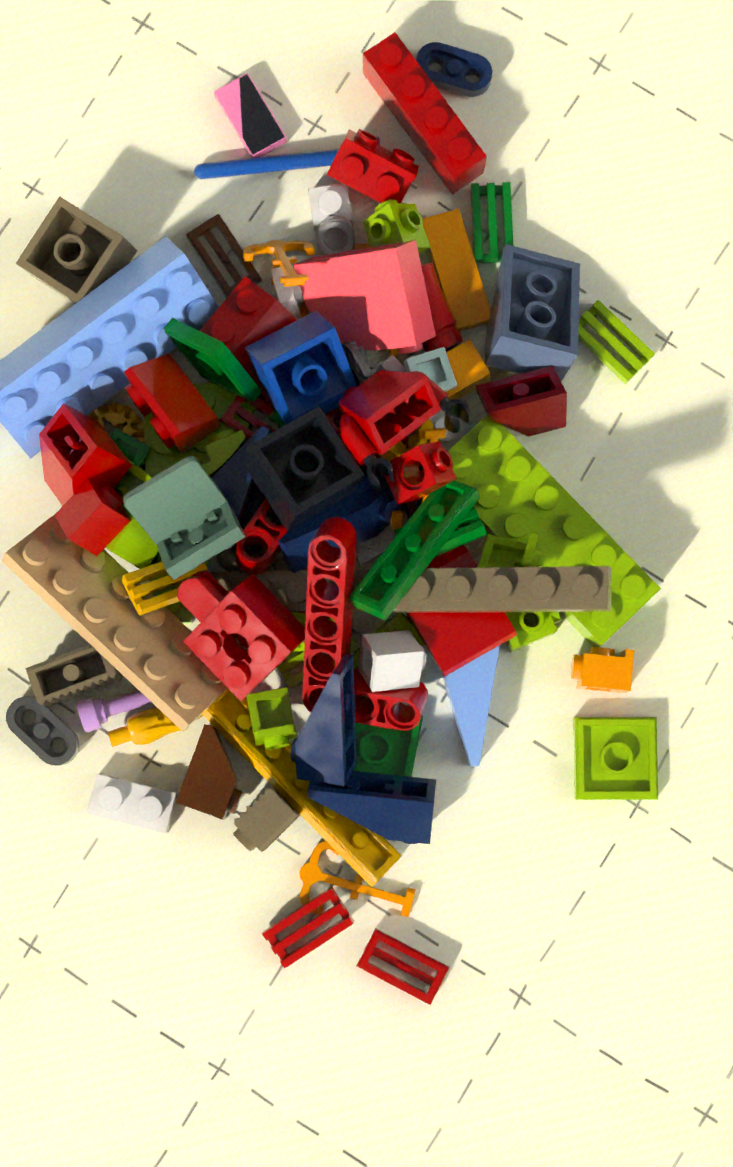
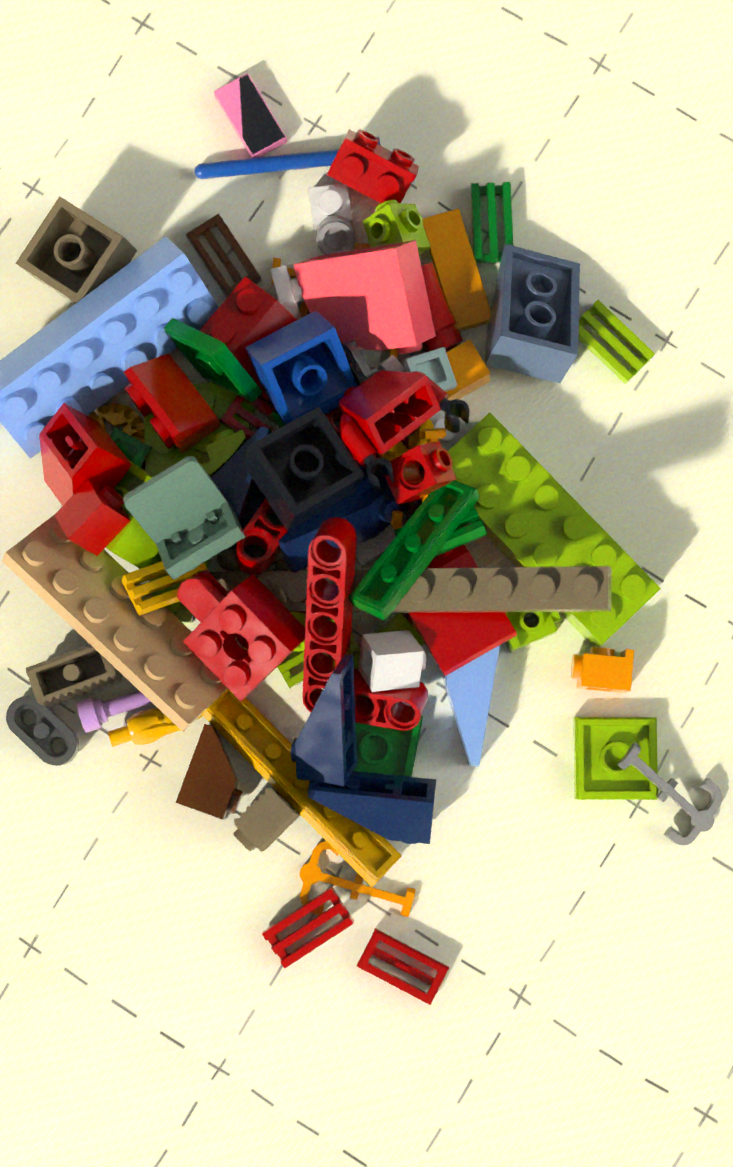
white plate [86,773,178,834] -> none
light orange piece [243,240,315,287] -> none
lime bracket [247,687,297,750] -> none
red brick [363,32,487,195] -> none
dark blue plate [416,42,492,97] -> none
dark red slope [476,366,567,437] -> none
lime bracket [478,532,544,568] -> none
none -> light grey piece [617,742,722,846]

